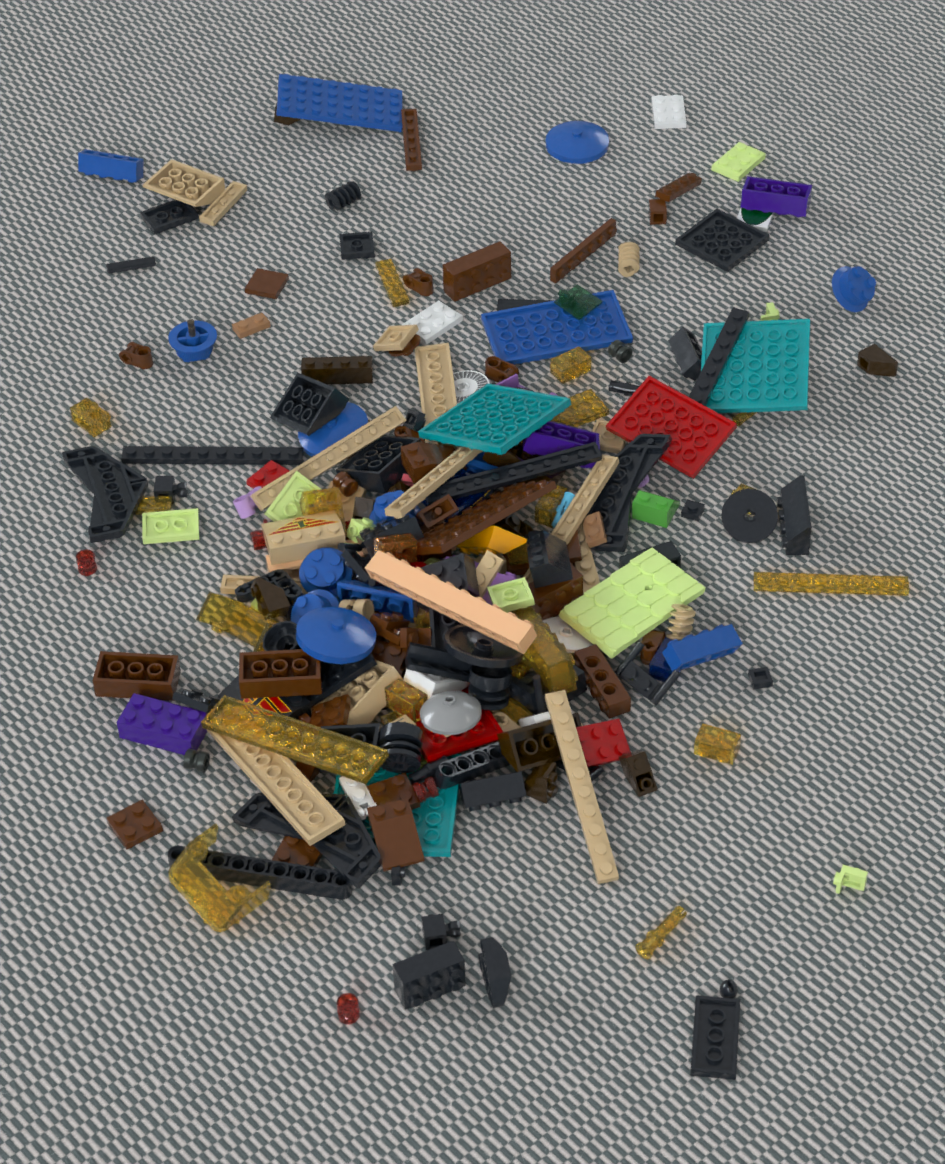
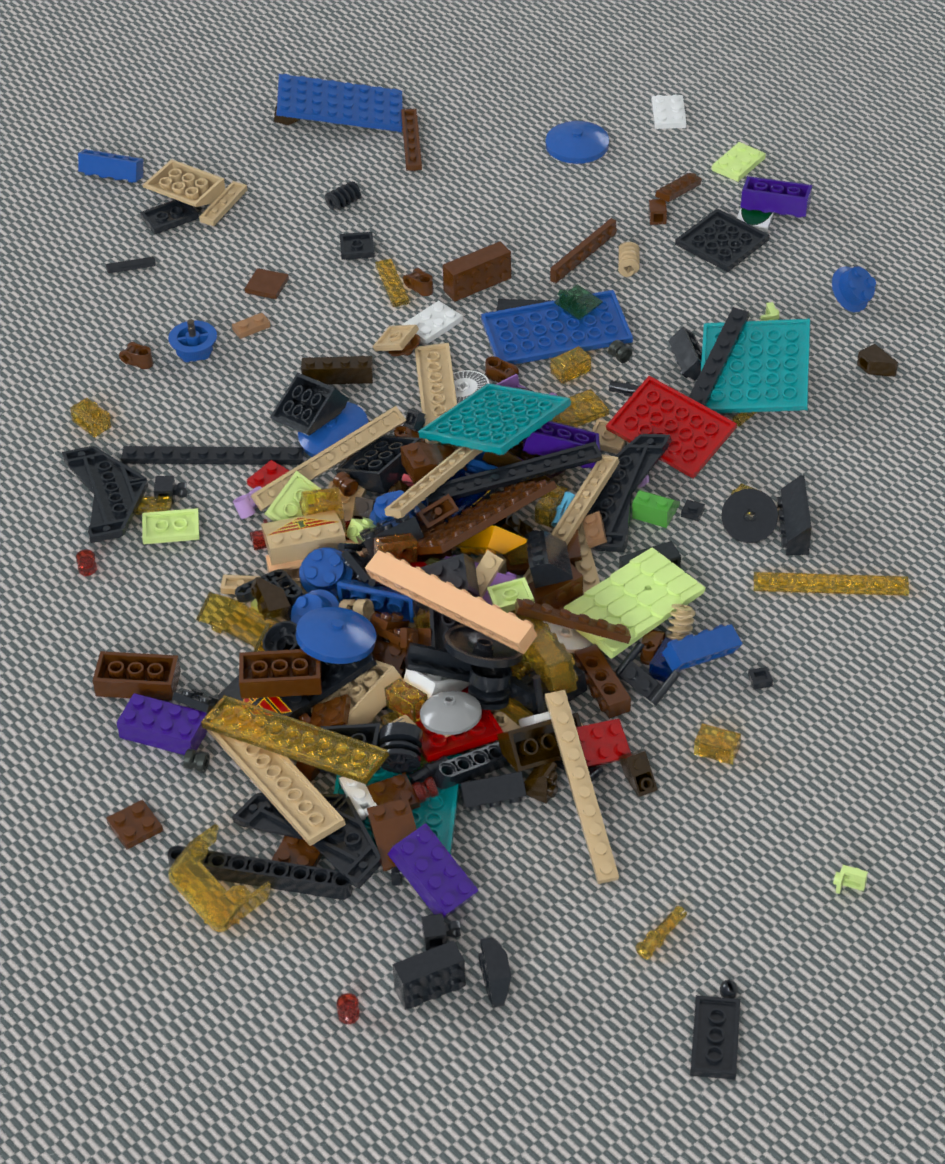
none -> dark purple brick [387,823,479,919]
none -> reddish brown plate [514,598,631,644]

